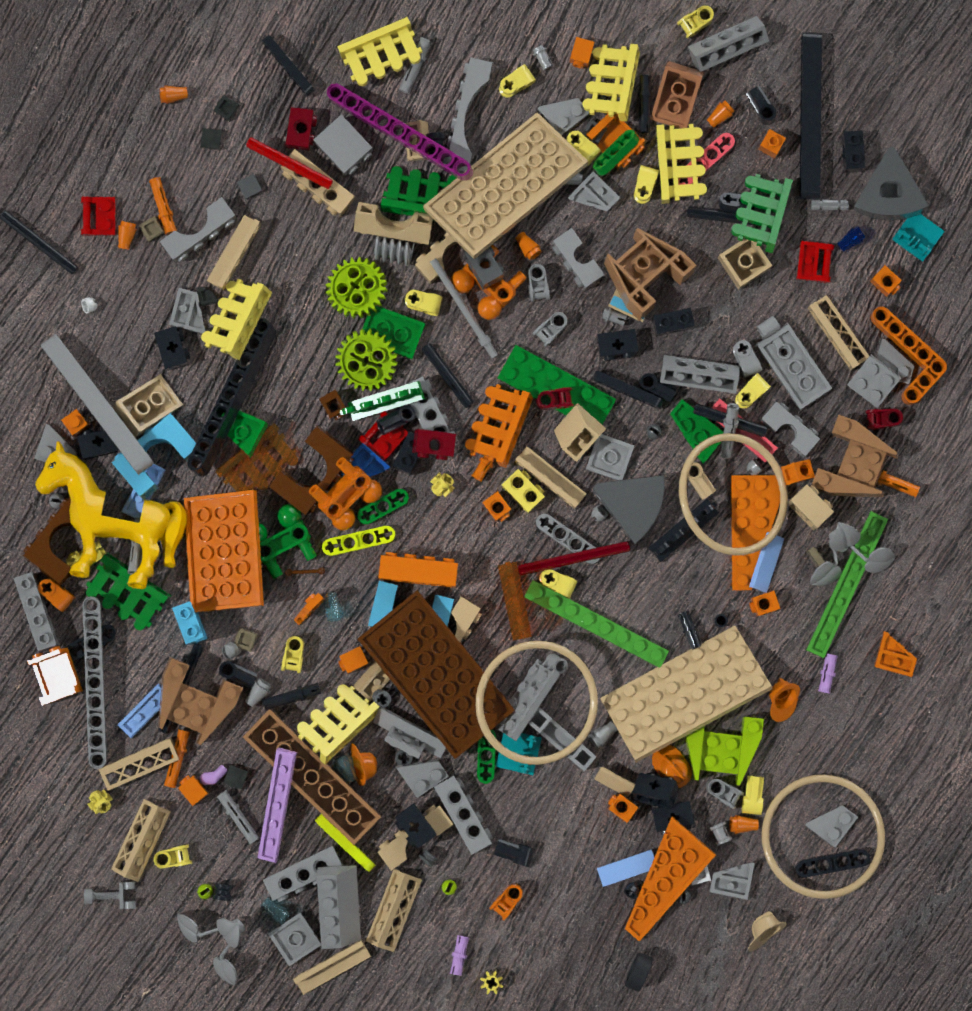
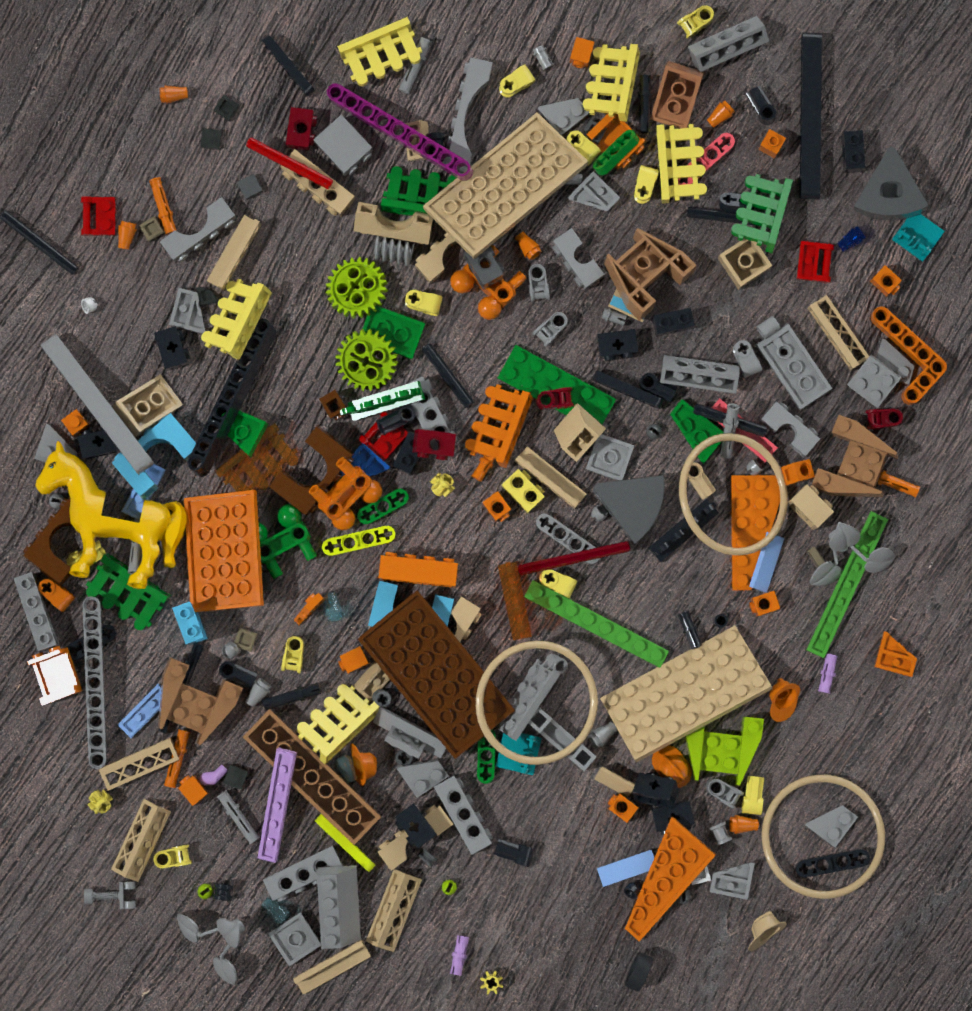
reddish brown hinge [285,567,325,577] -> none
light grey bar [430,258,498,358] -> none
orange piece [489,883,523,921] -> none
light yellow piece [735,373,771,409] -> none
light grey axle [811,200,849,210] -> none

